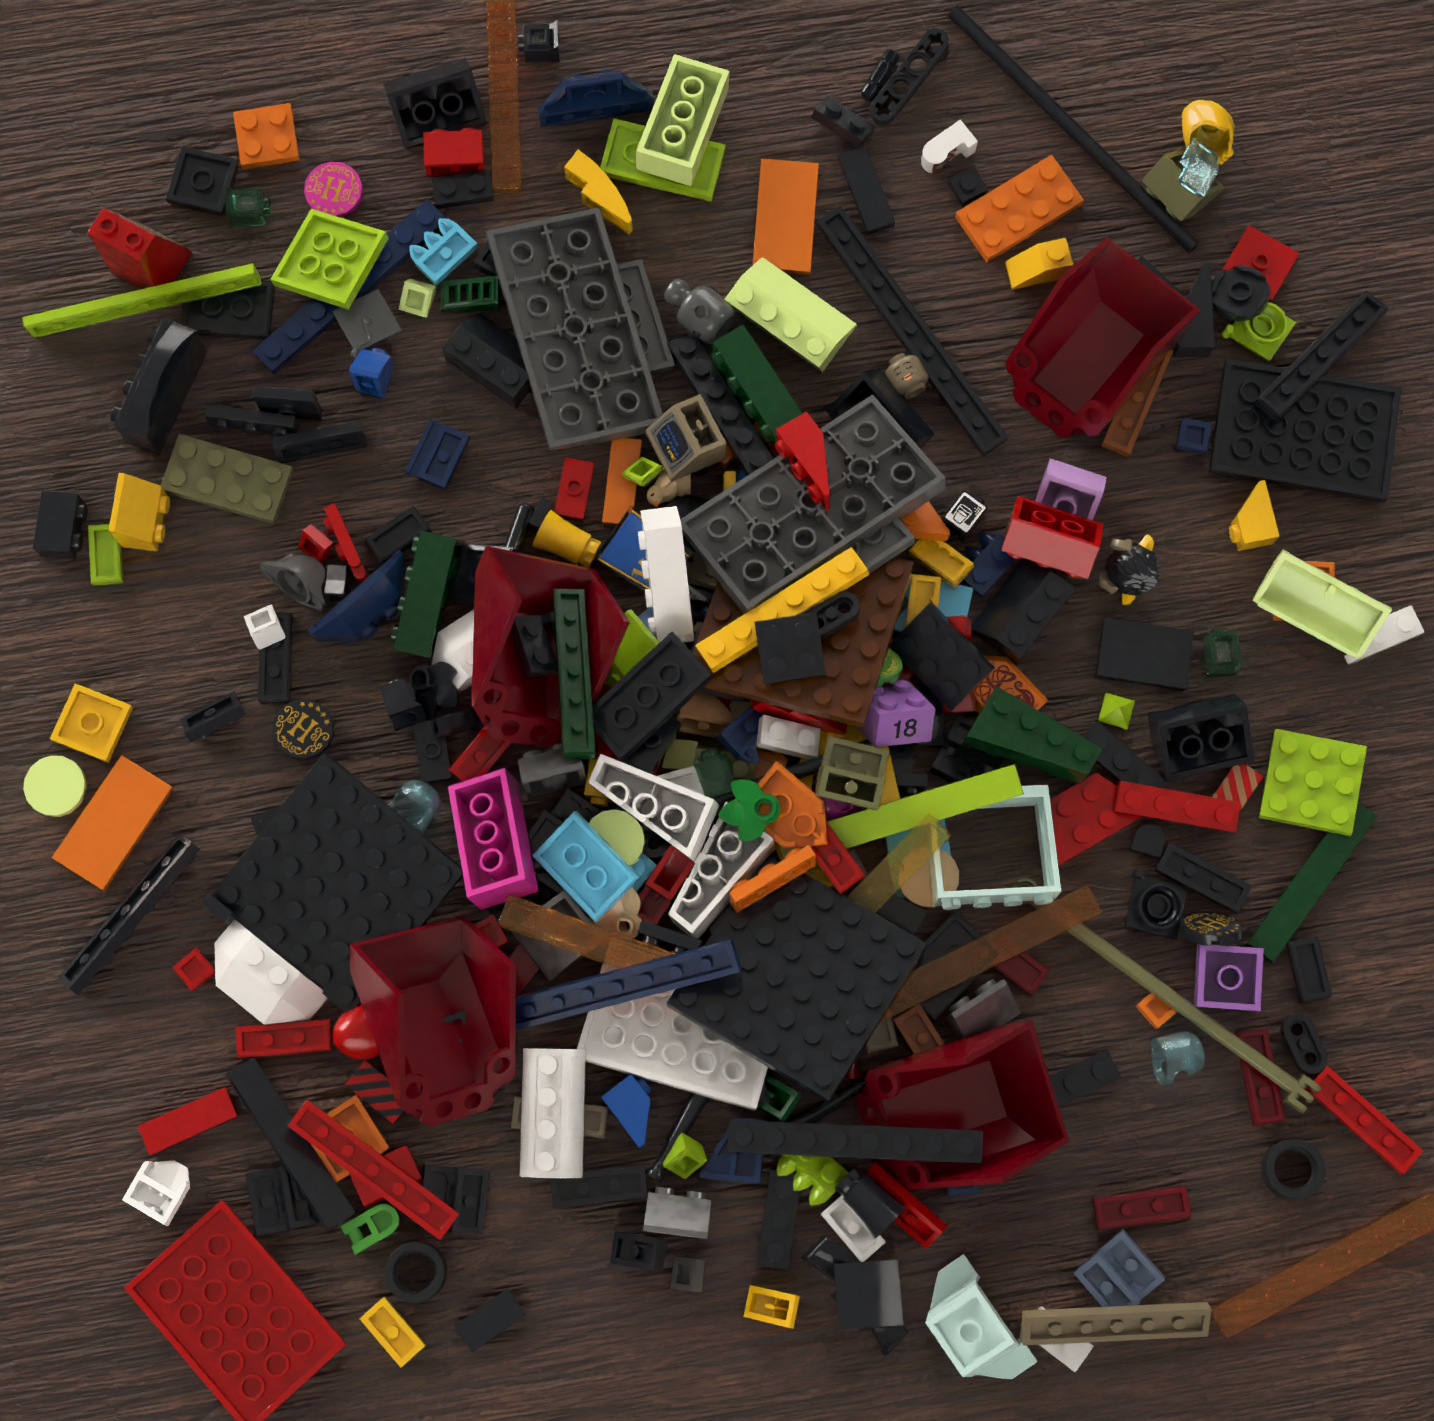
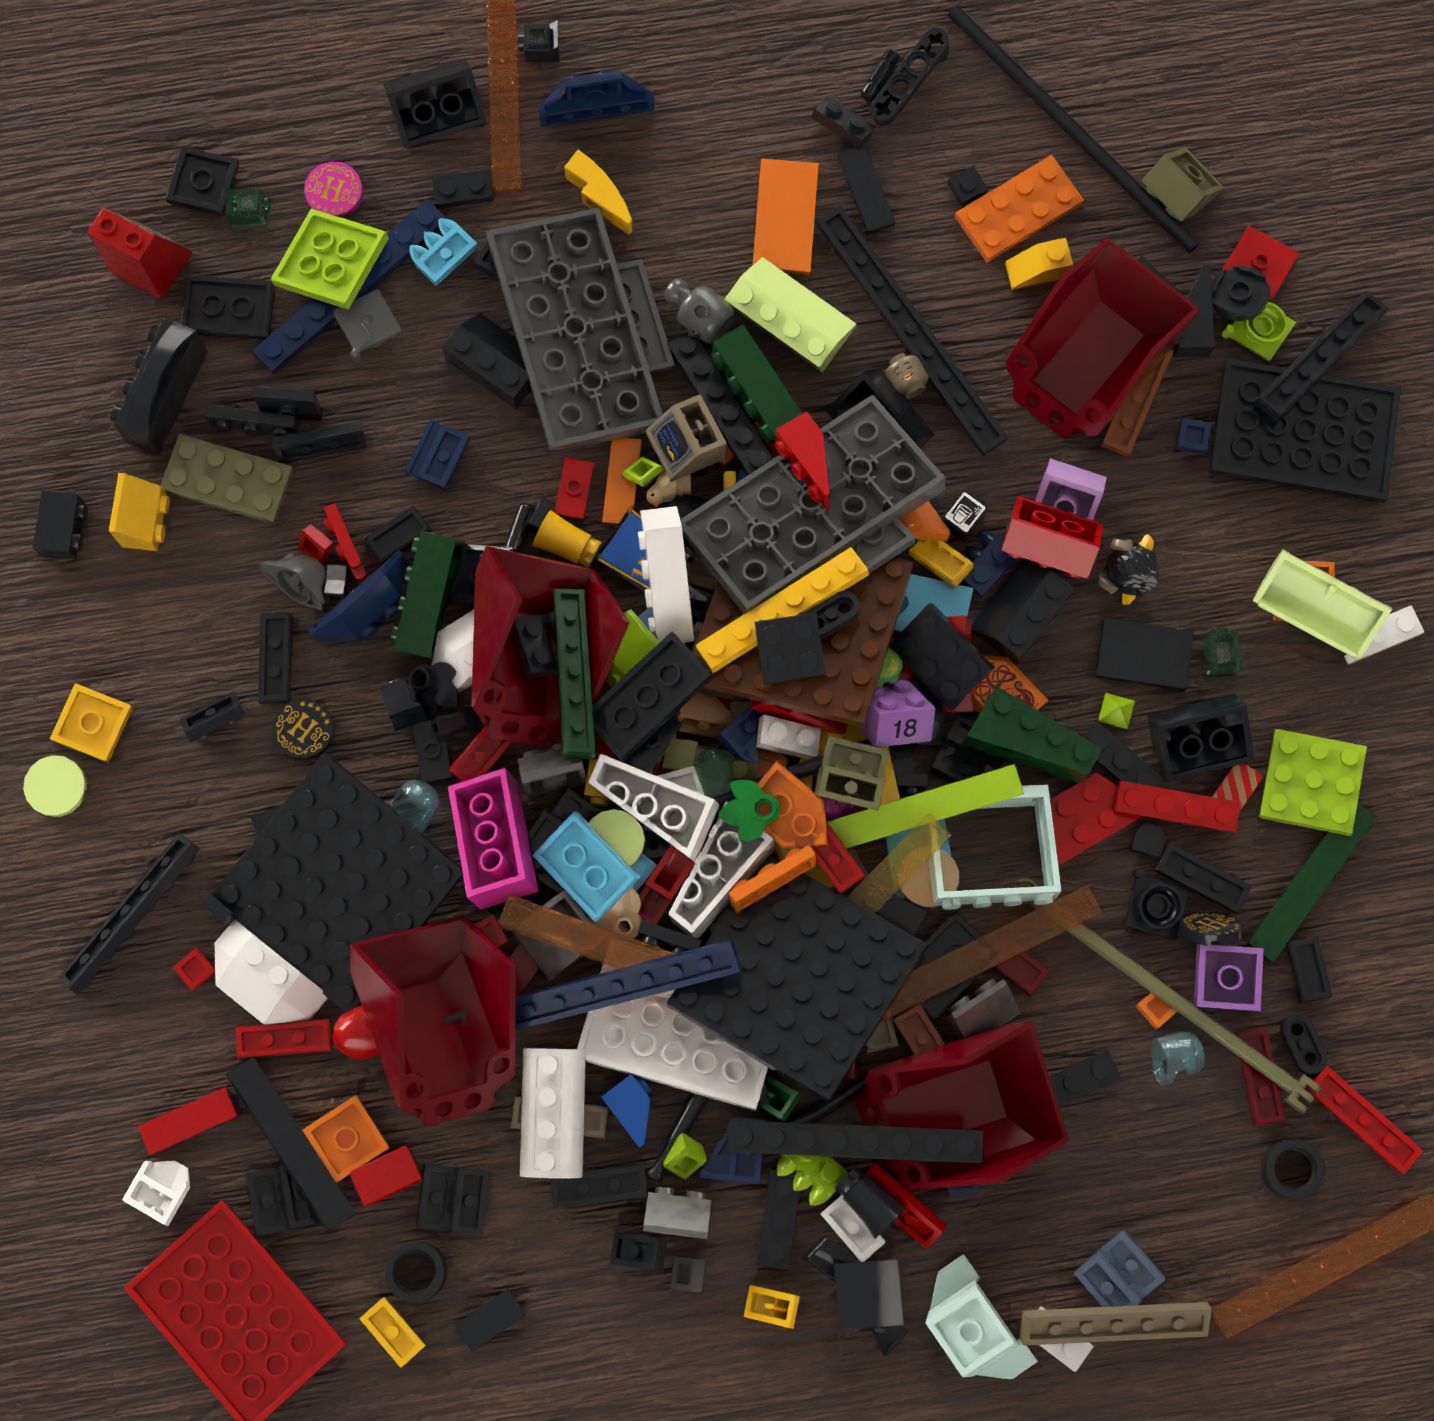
lime tile [22,263,262,338] -> none
orange tile [52,755,174,891] -> none
lime tile [88,524,123,586] -> none
orange plate [233,103,300,170] -> none
white slope [244,604,286,649] -> none
red plate [287,1100,460,1240] -> none
bright green plate [341,1204,400,1255] -> none
tile [345,1060,405,1124] -> none
blue slope [349,348,394,398] -> none
yellowish green slope [398,279,437,318] -> none
red brick [423,128,485,177] -> none
dark green slope [440,276,500,311] -> none
lime plate [600,118,726,202] -> none
yellowish green brick [636,54,729,187] -> none
yellow plate [905,574,941,628] -> none
white leg [921,120,978,173] -> none
dark red tile [1092,1186,1192,1230] -> none
clear light blue slope [1177,137,1219,198] -> none
yellow helmet [1182,100,1235,170] -> none
yellow slope [1229,480,1280,551] -> none

